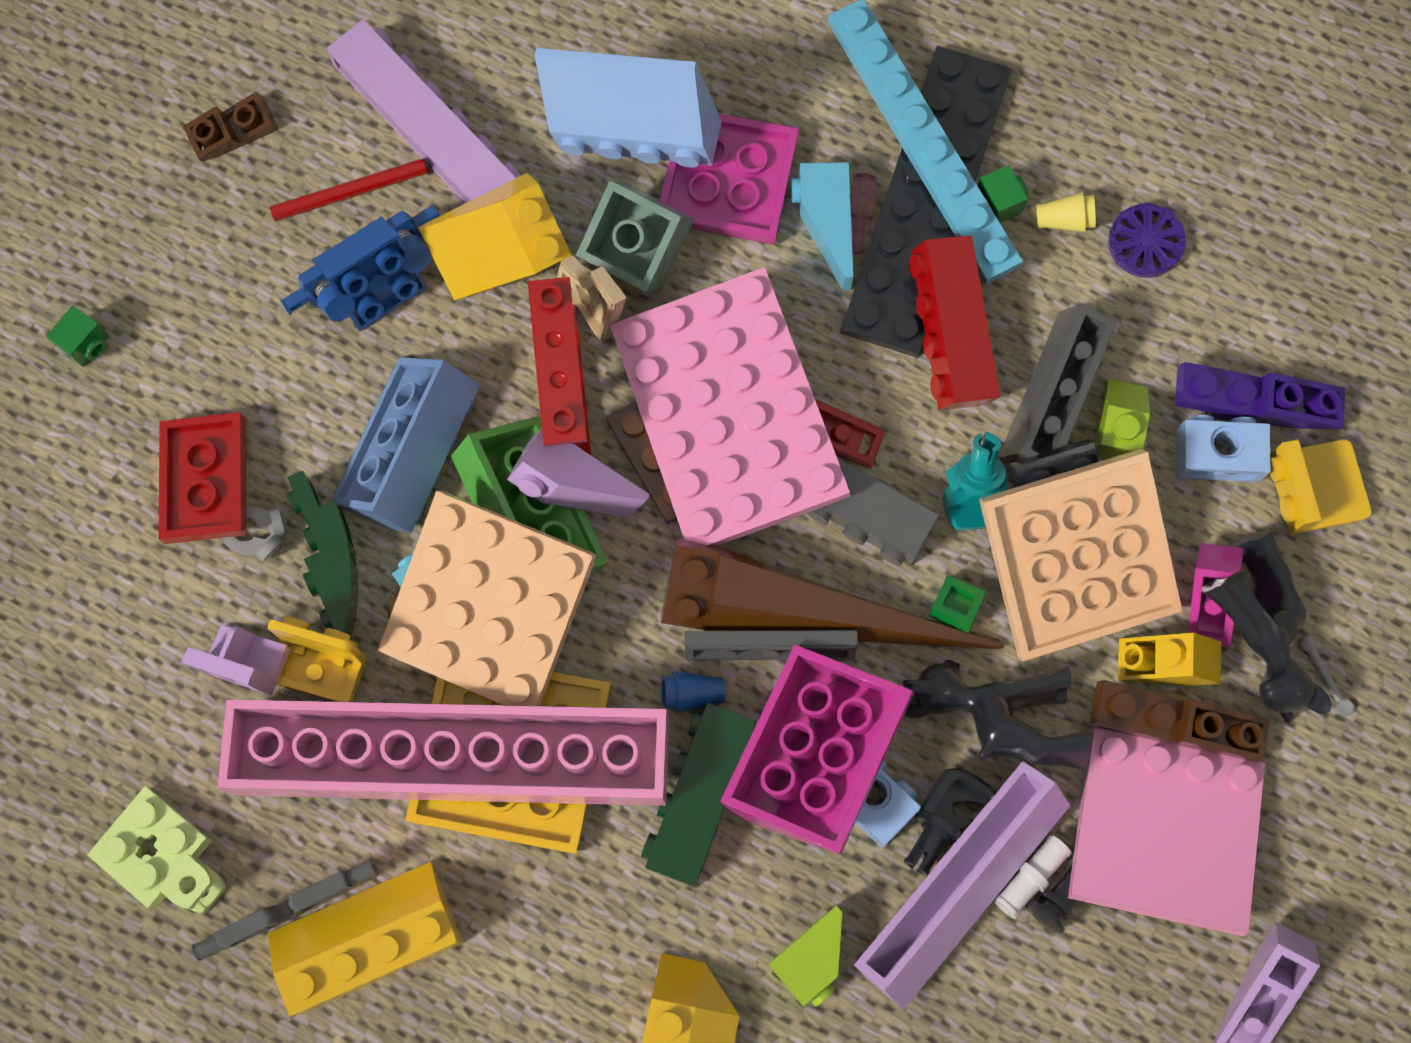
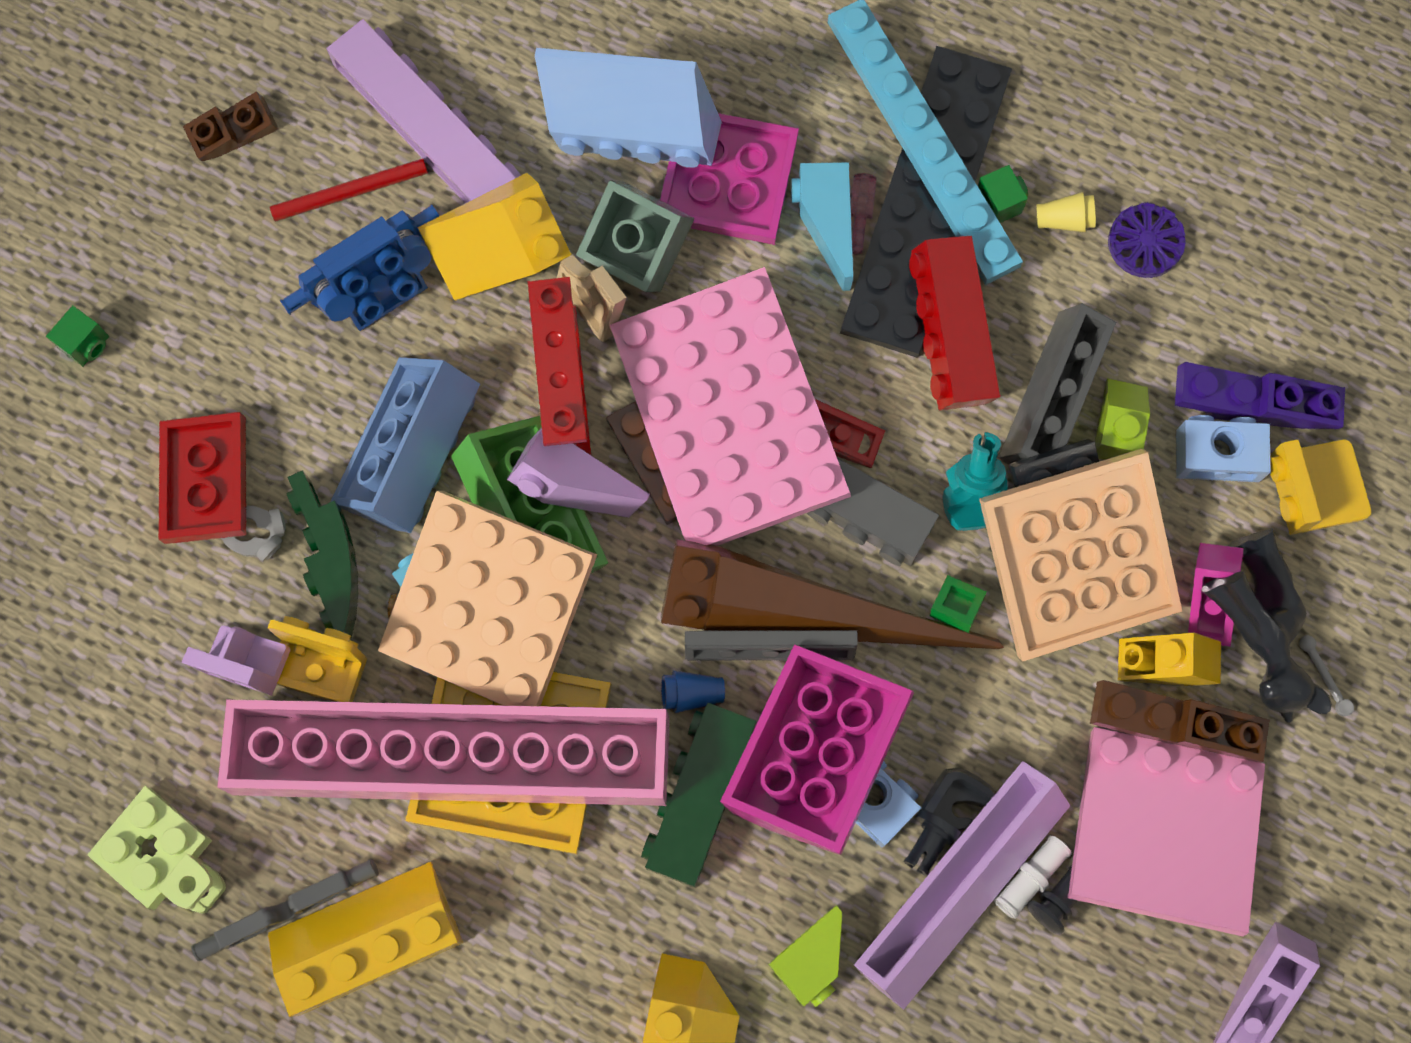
black animal [902,660,1092,770] -> none

